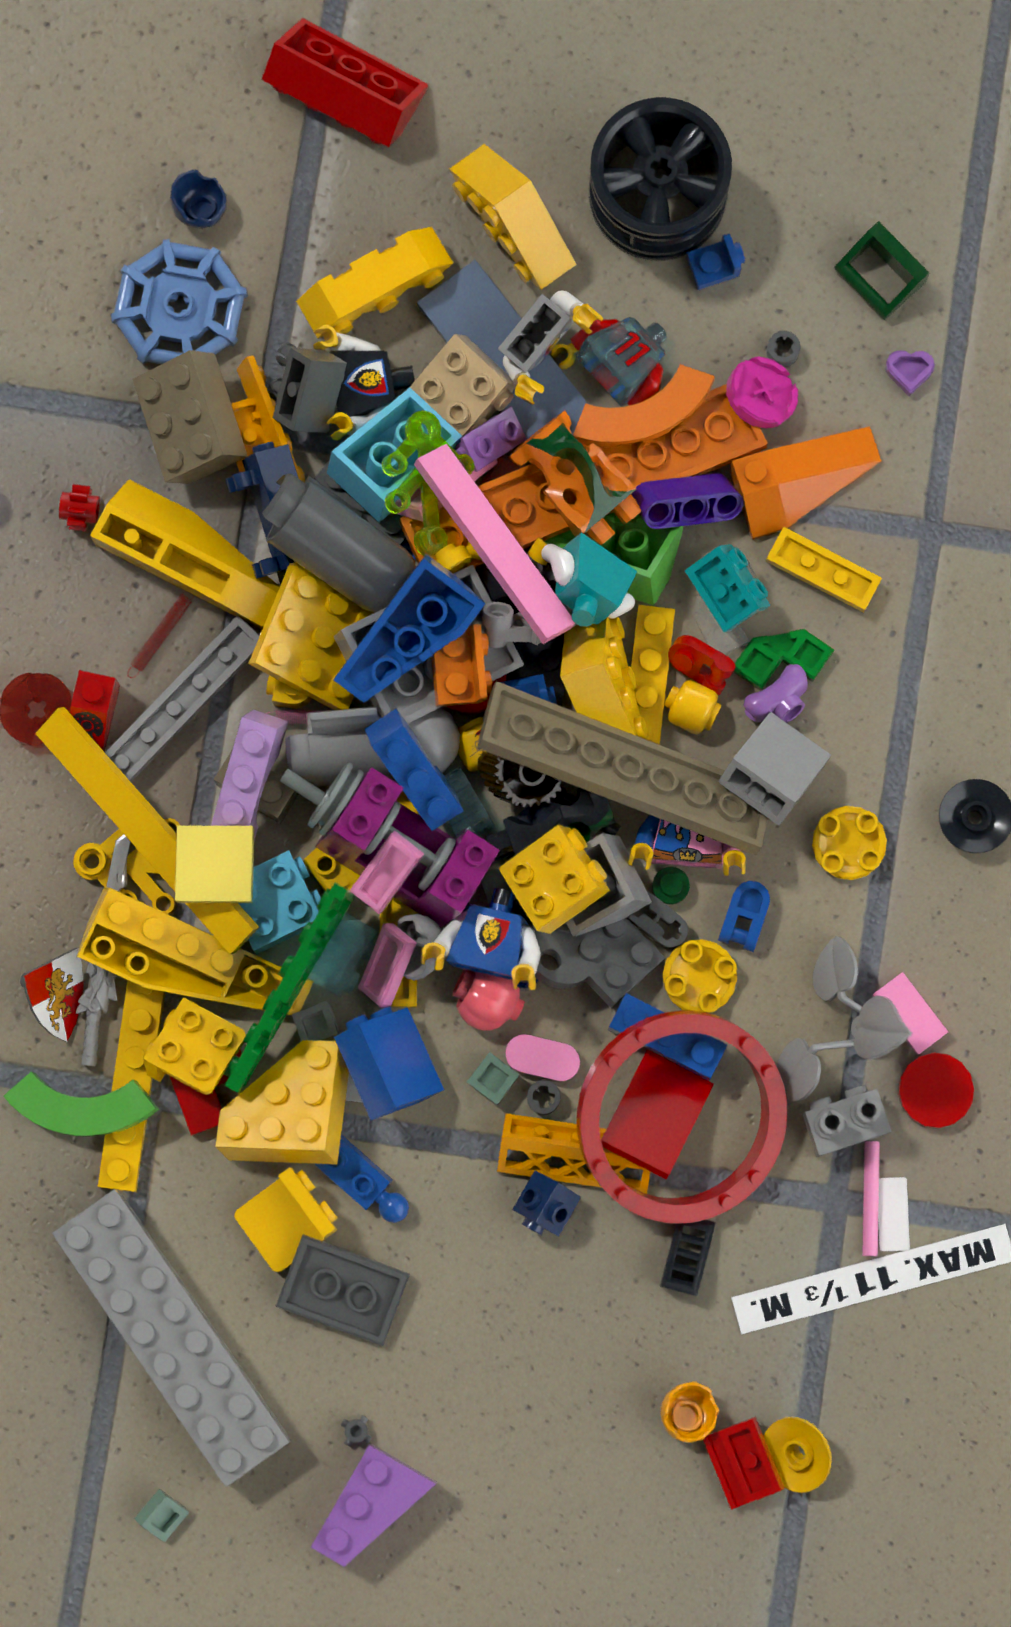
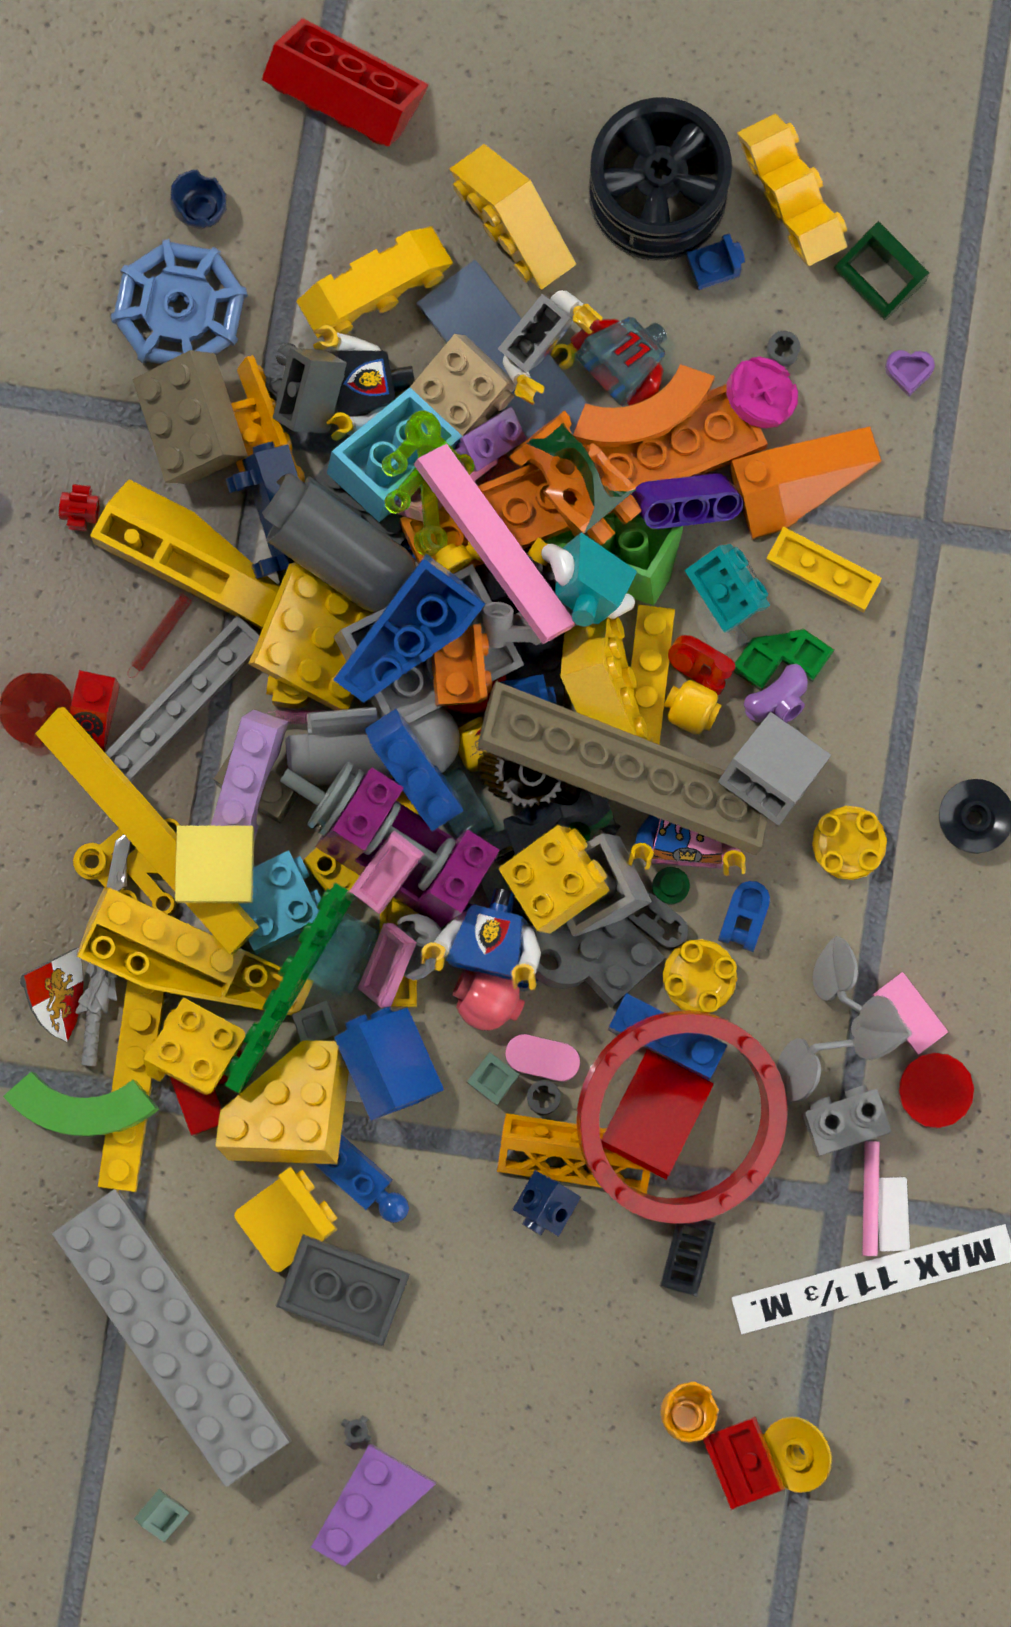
none -> yellow brick [737,113,847,267]

